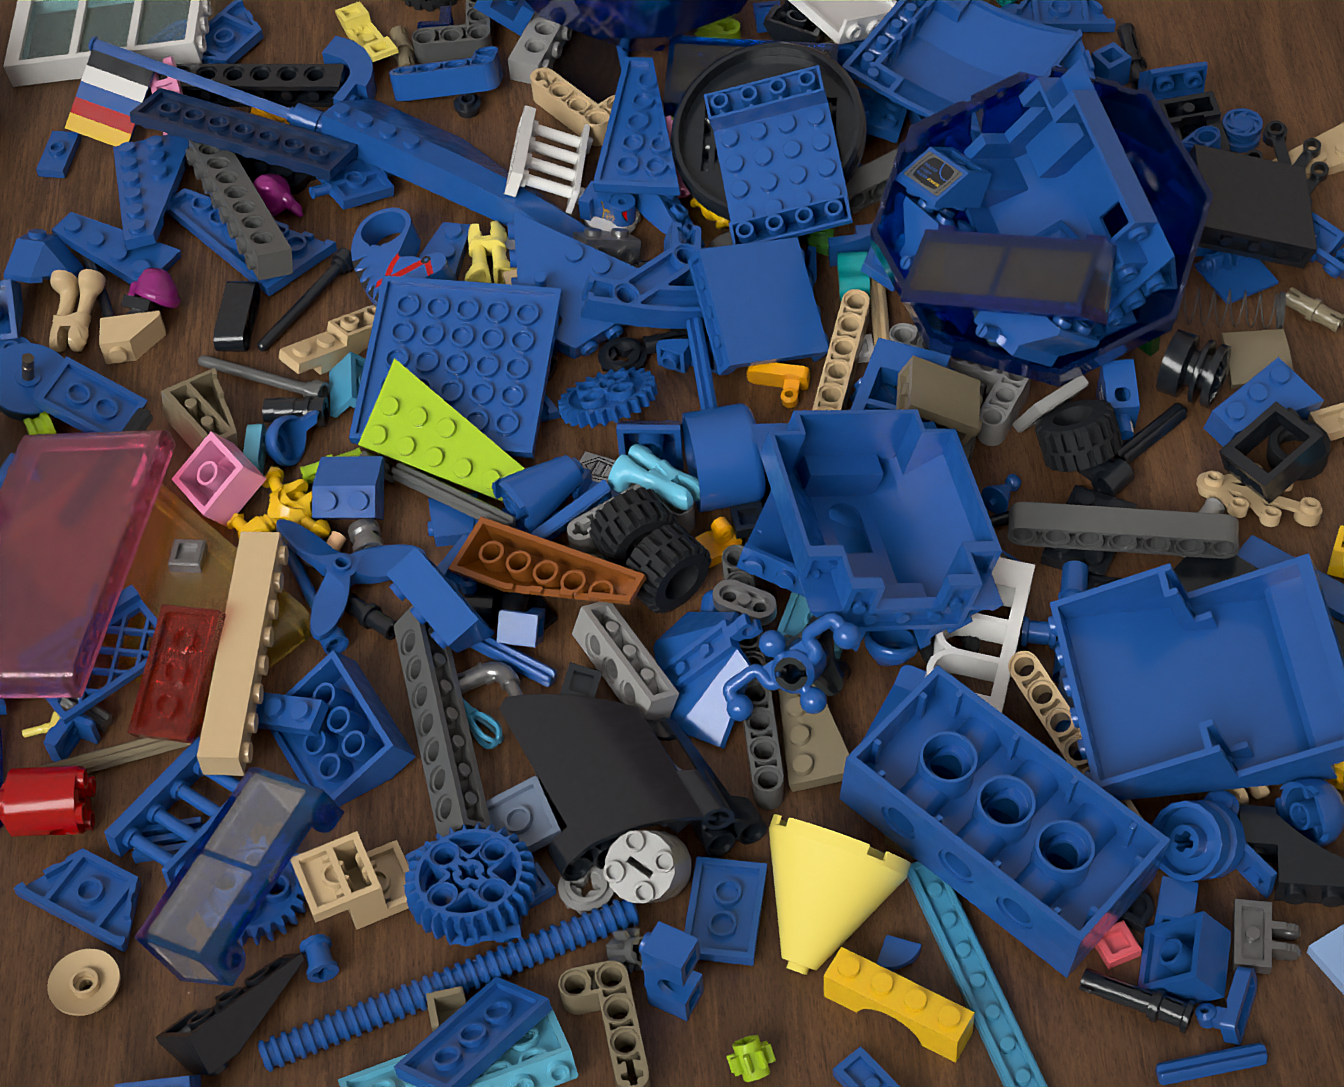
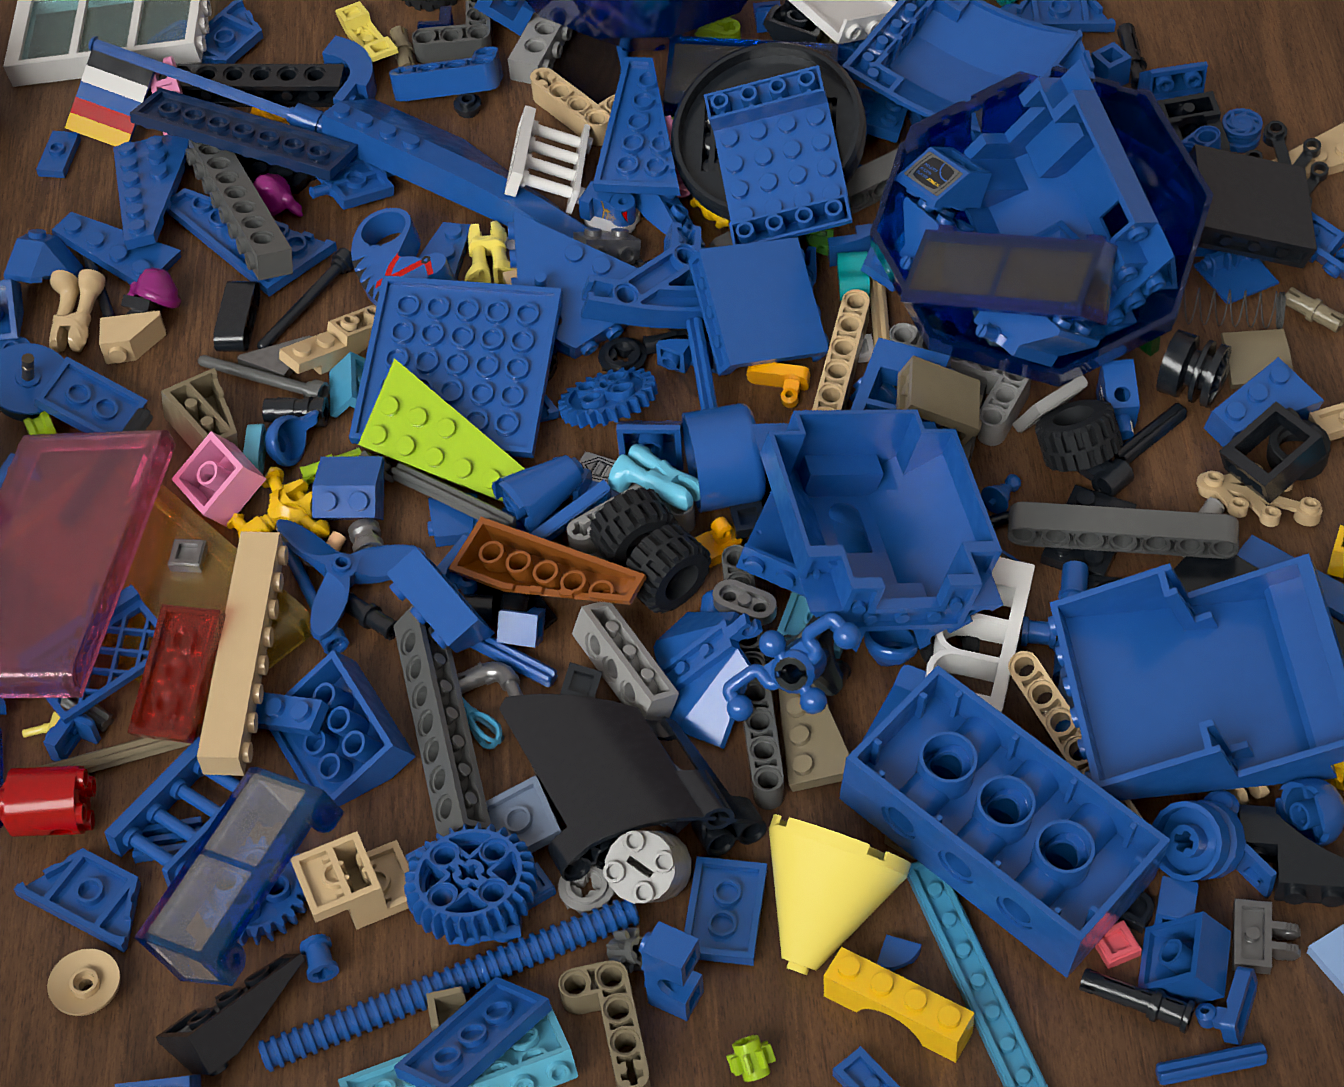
none -> flat silver tile [237,335,313,378]

